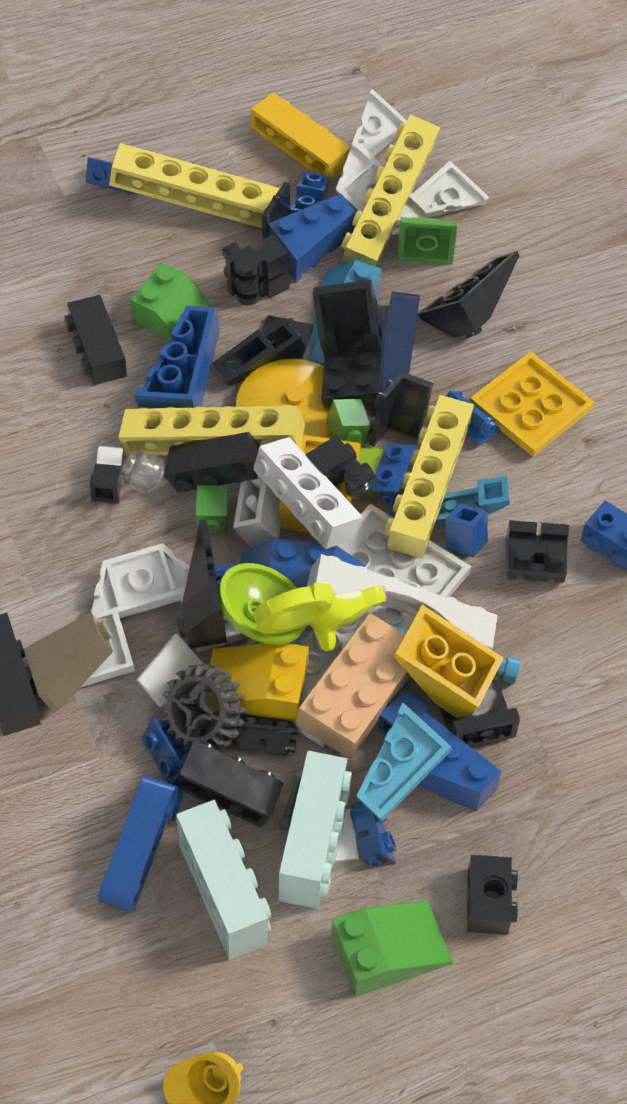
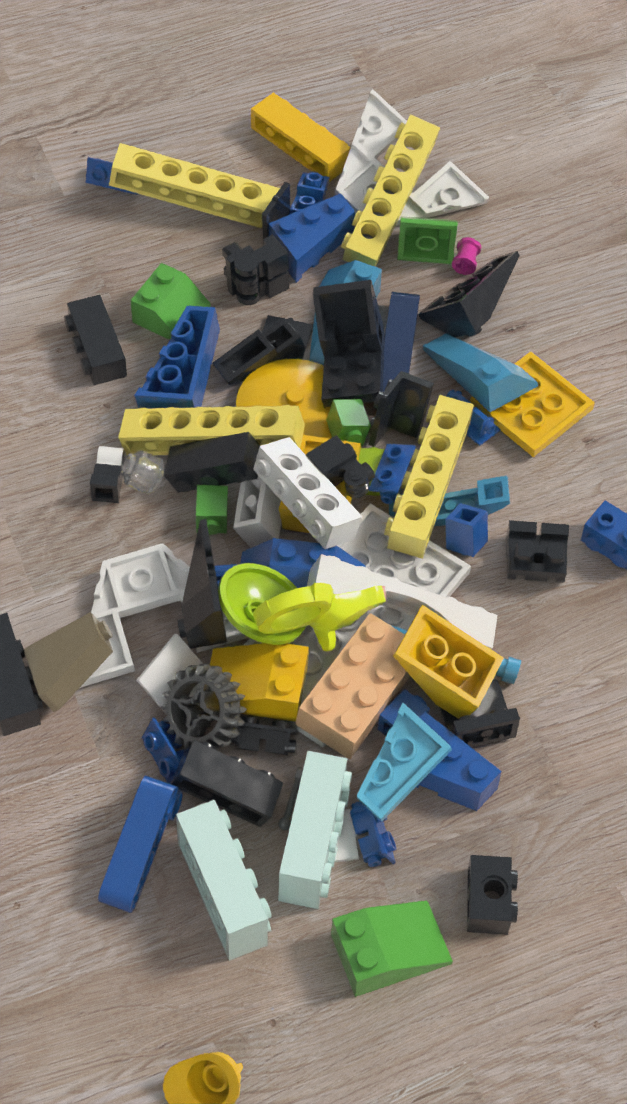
none -> dark azure wedge [423,334,538,412]
none -> dark pink bush [452,237,482,275]

